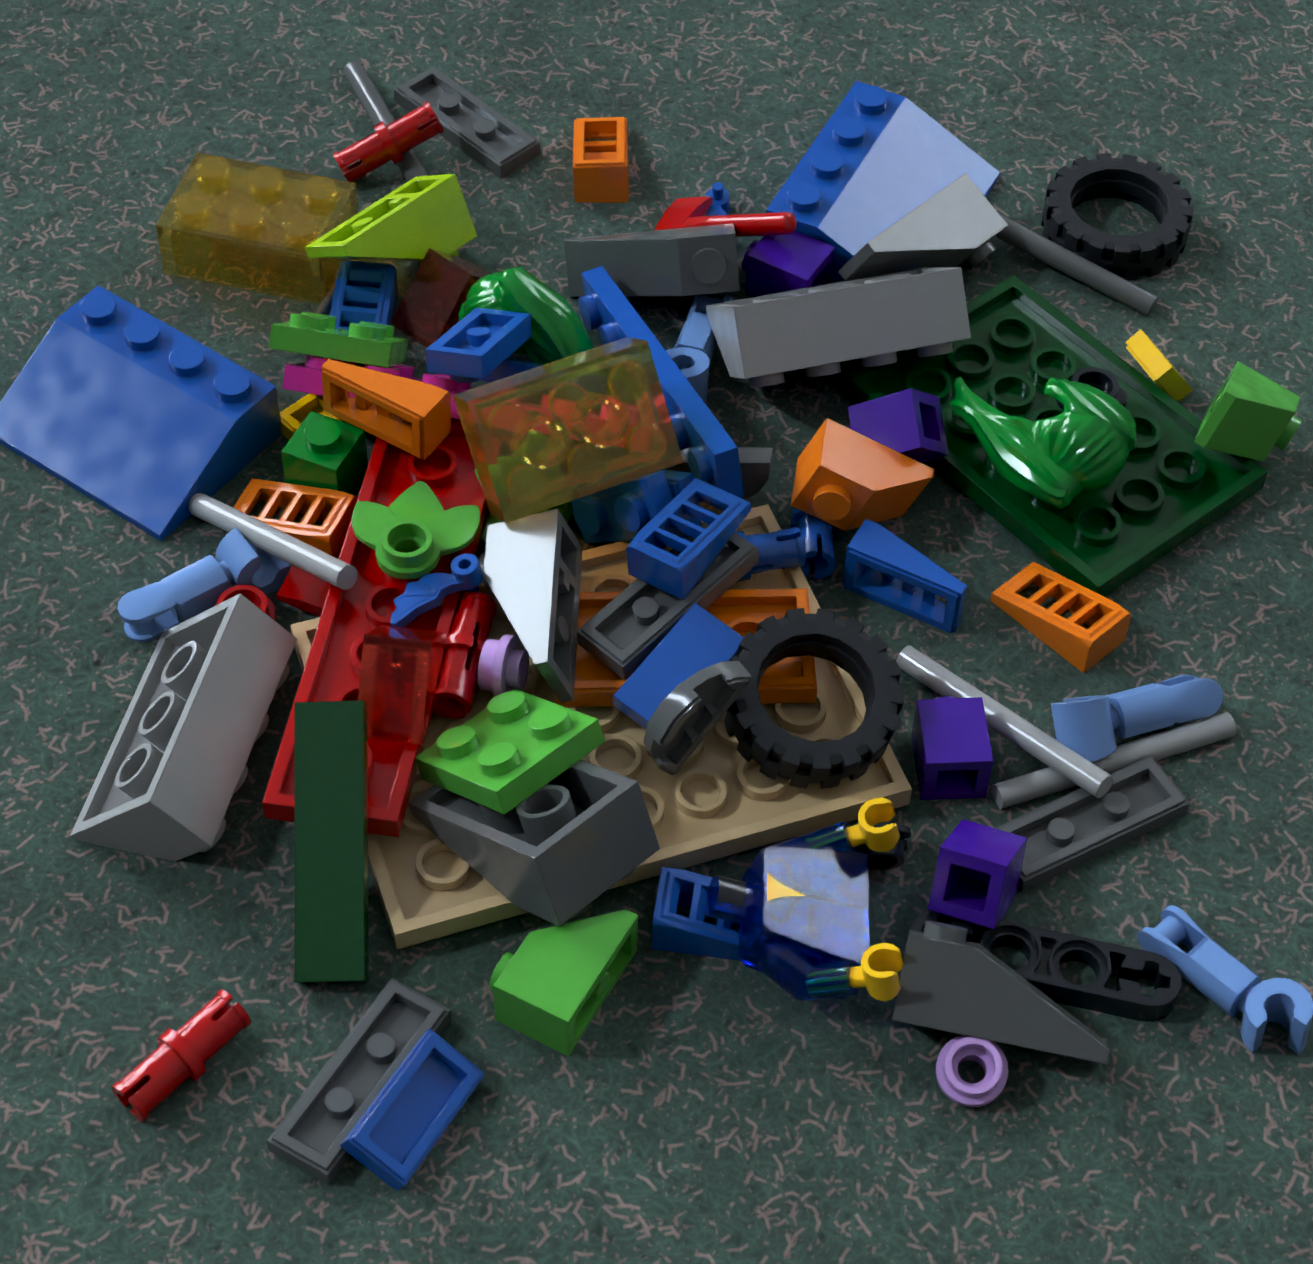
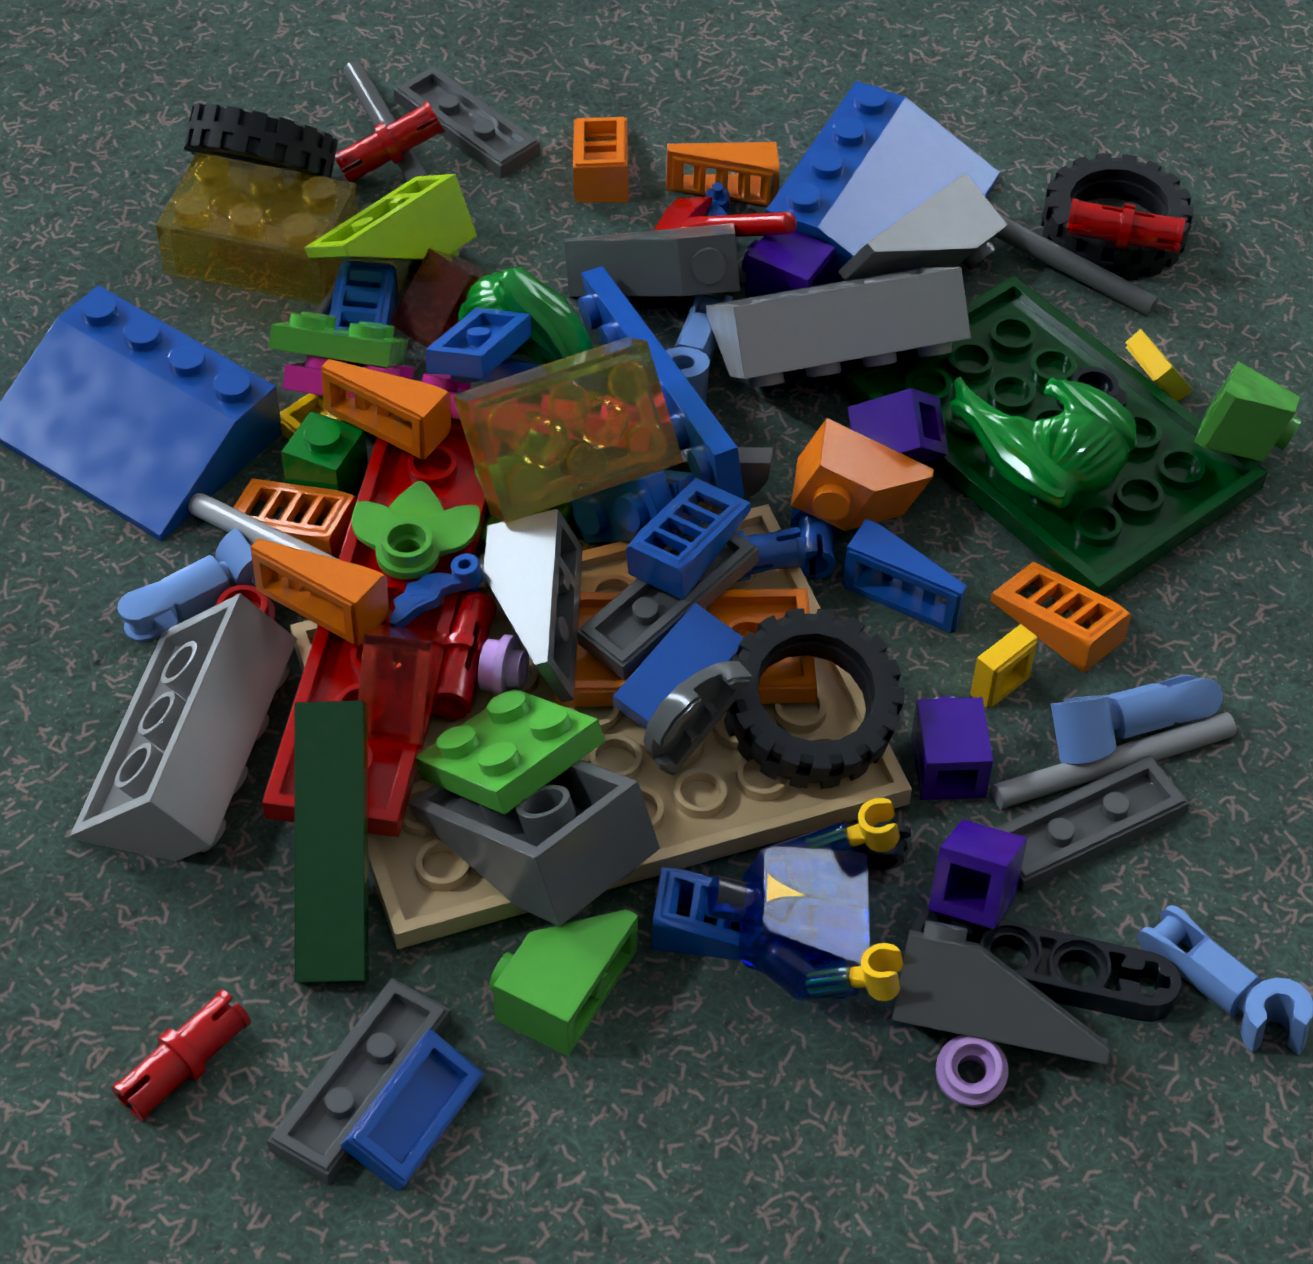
light grey bar [896,645,1113,798] -> none
none -> black tyre [184,104,338,185]
none -> orange slope [250,538,389,646]
none -> orange slope [666,142,780,207]
none -> yellow tile [970,624,1037,708]
none -> red pin [1066,198,1186,254]

